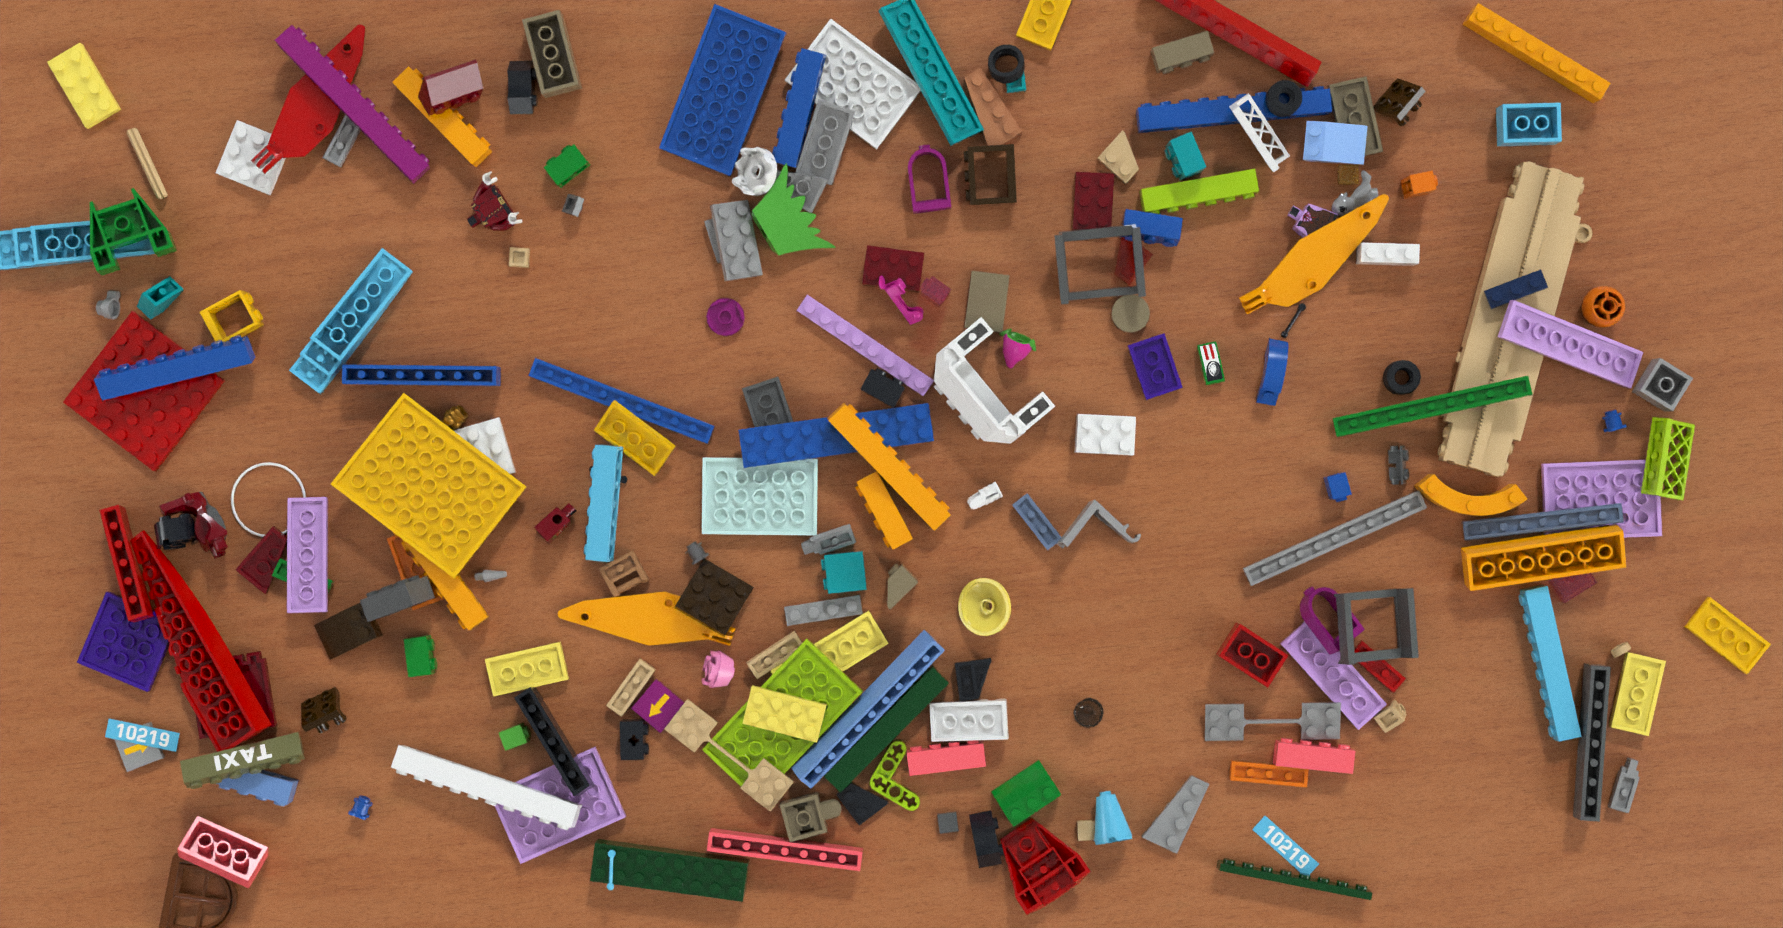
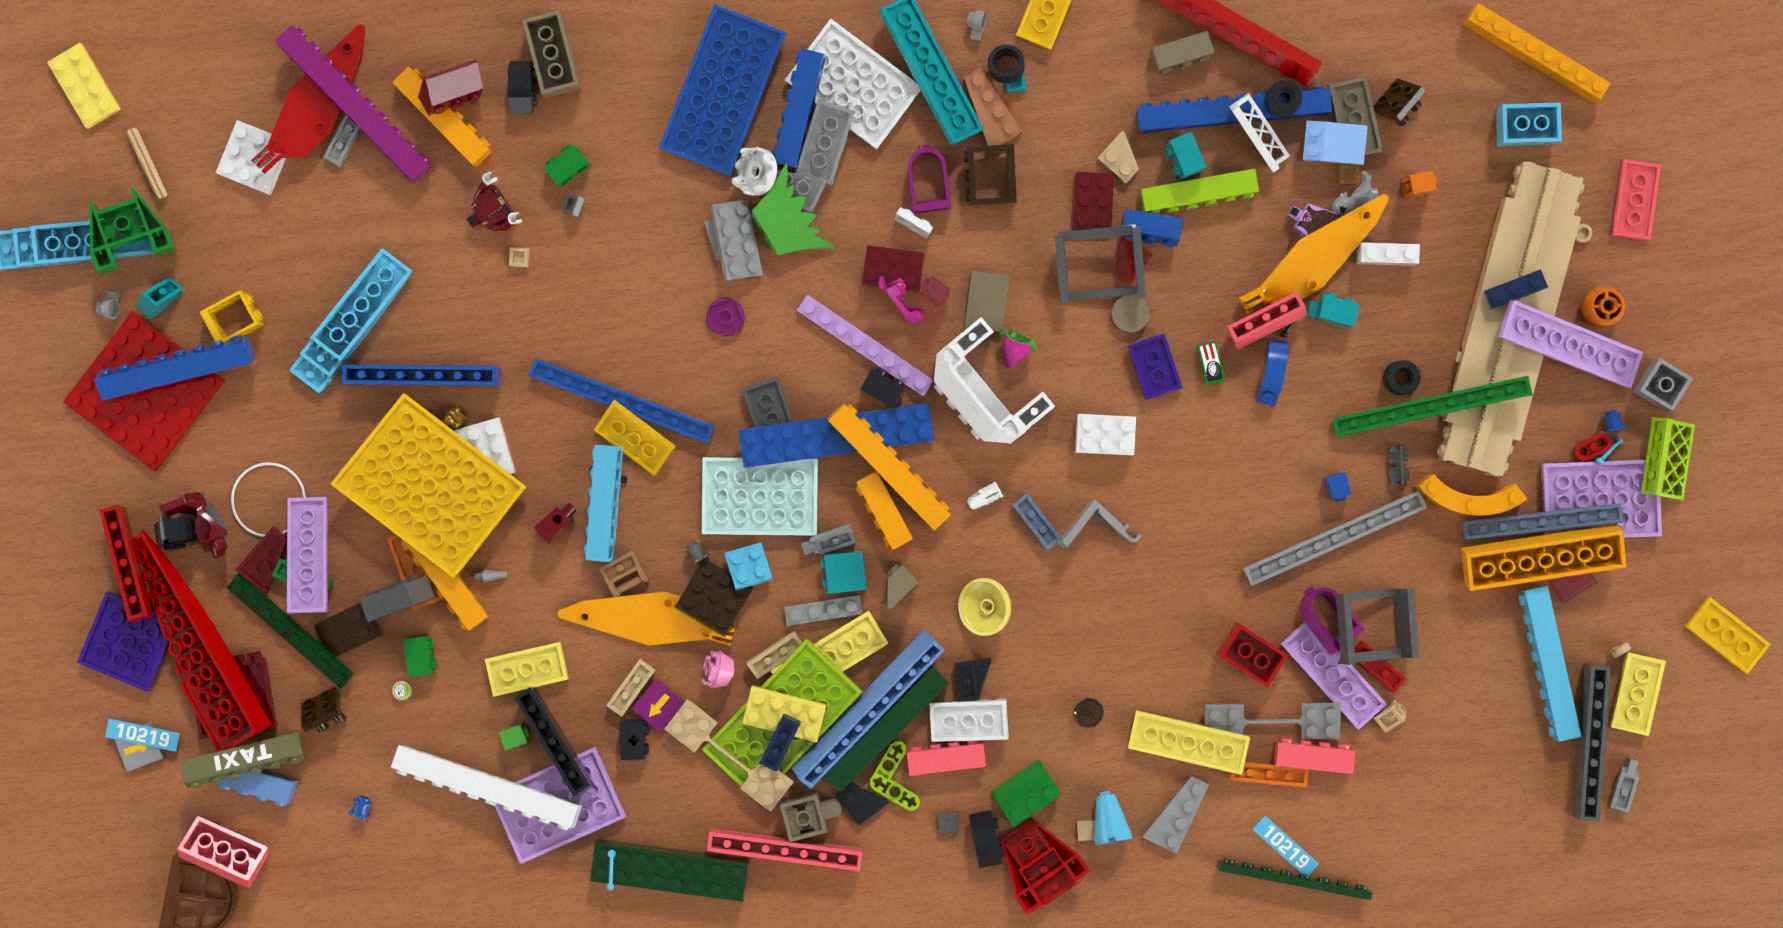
none -> dark green plate [227,573,354,689]
none -> tile [392,680,413,700]
none -> medium azure plate [724,542,773,591]
none -> dark blue plate [759,713,801,772]
none -> white plate [894,207,933,239]
none -> light grey piece [967,10,987,41]
none -> light yellow plate [1128,710,1250,775]
none -> coral brick [1227,292,1307,350]
none -> teal hinge [1306,292,1360,328]
none -> red plate [1573,433,1612,461]
none -> medium azure hinge [1596,438,1623,465]
none -> coral tile [1610,159,1661,241]

